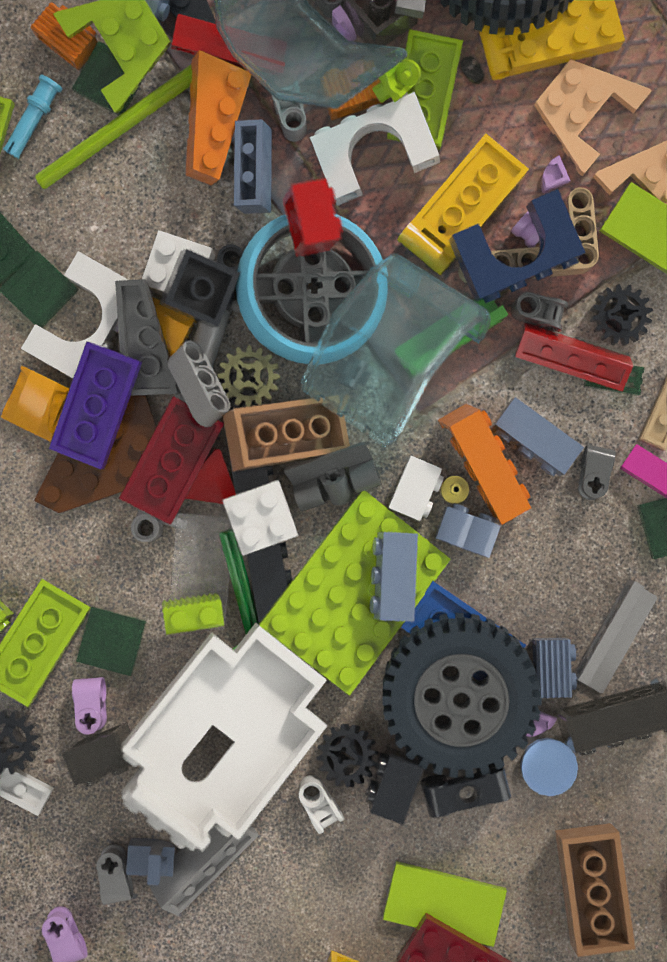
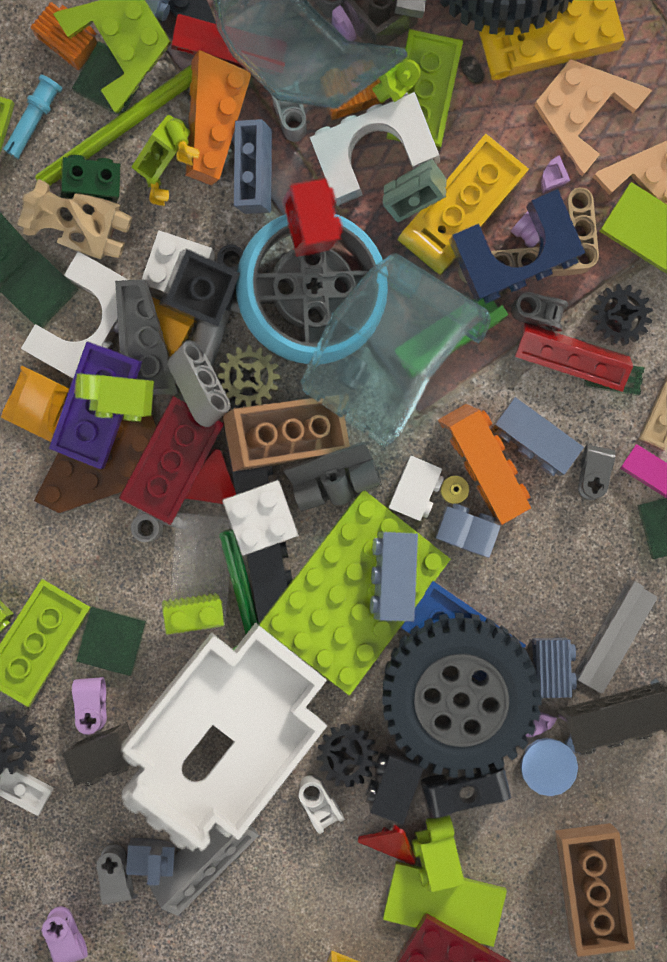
none -> tan hips [17,179,132,259]
none -> dark green brick [60,155,121,203]
none -> lime hinge [75,374,154,421]
none -> lime torso [131,115,199,206]
none -> red piece [357,825,416,865]
none -> sand green brick [383,159,446,223]
none -> lime hinge [411,815,465,893]

